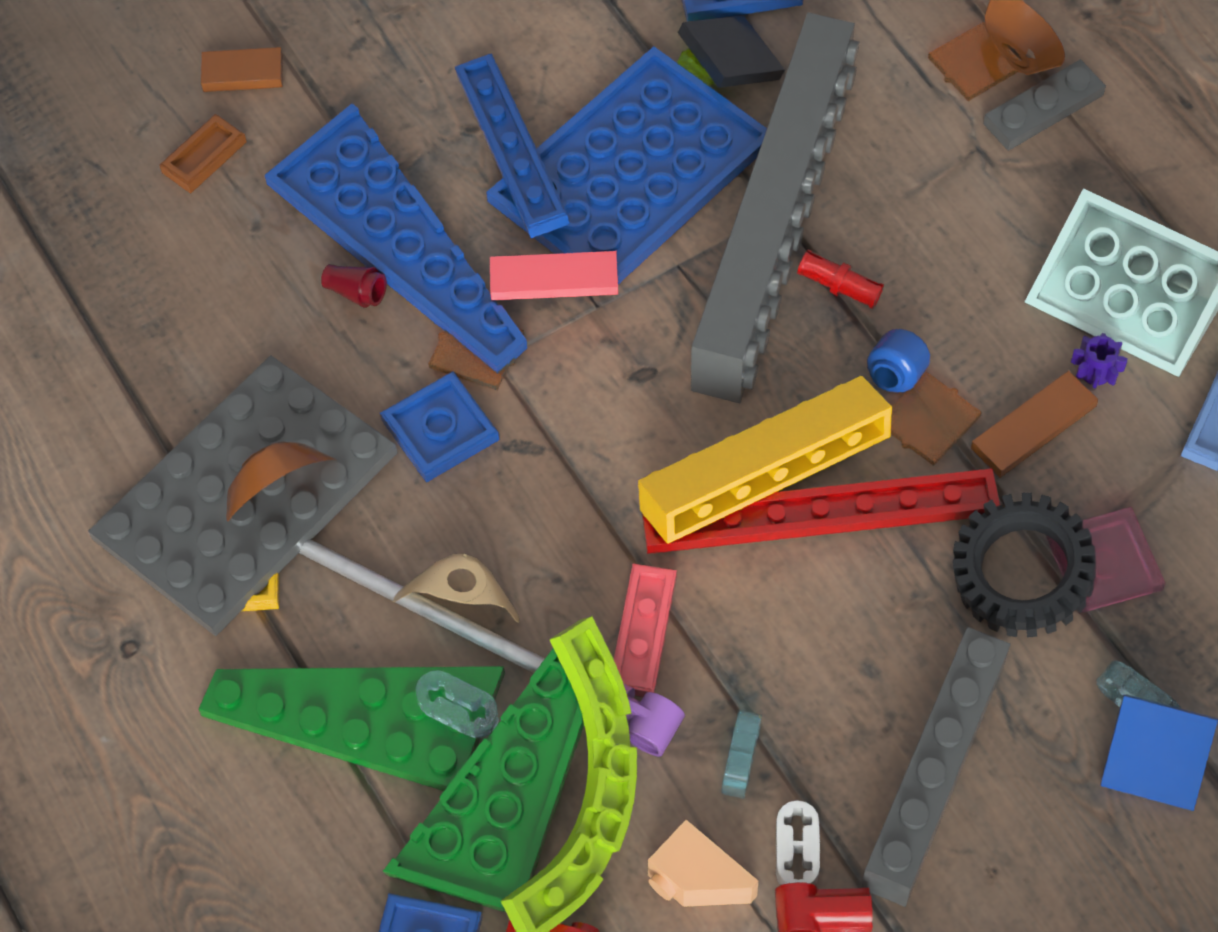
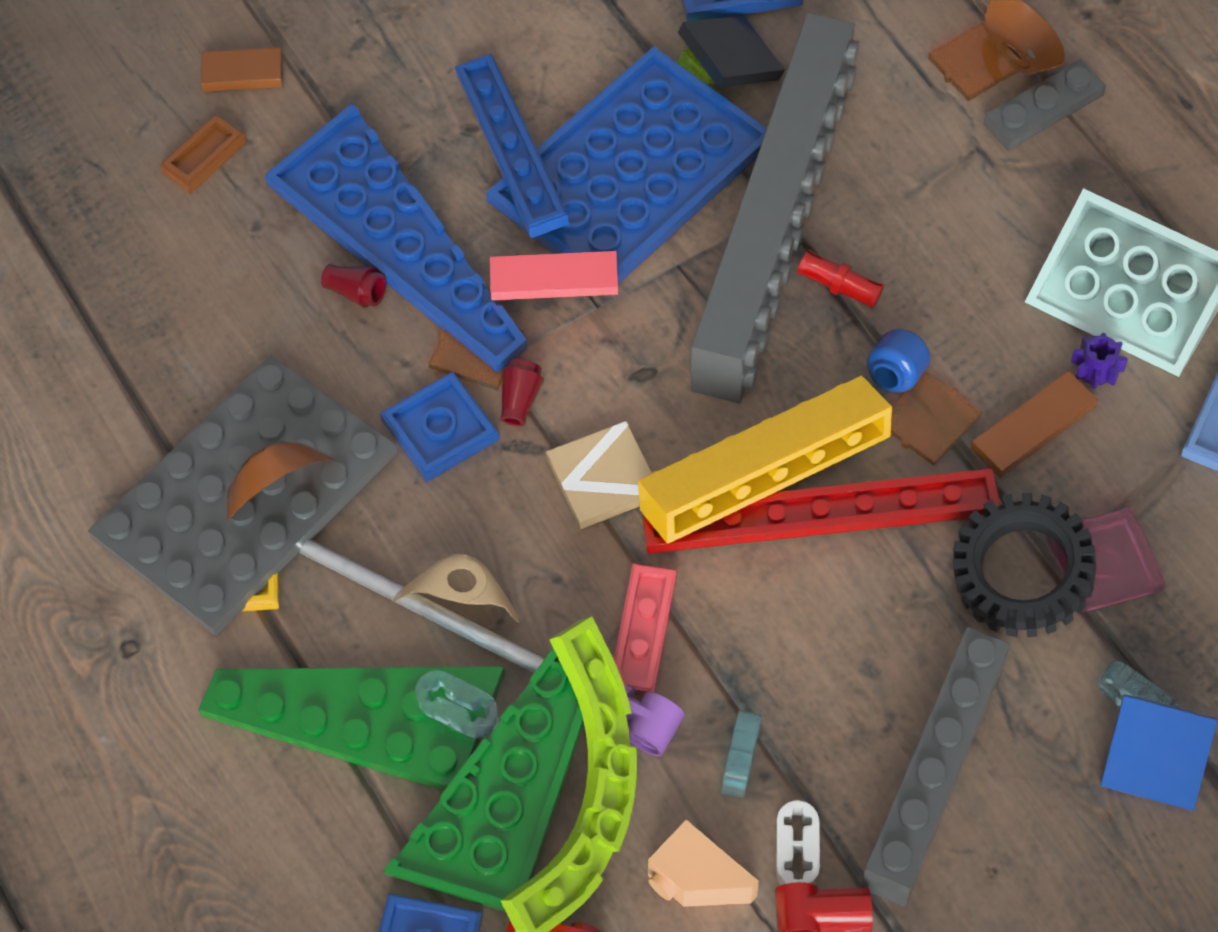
none -> dark red cone [500,359,544,426]
none -> tan tile [546,421,652,529]

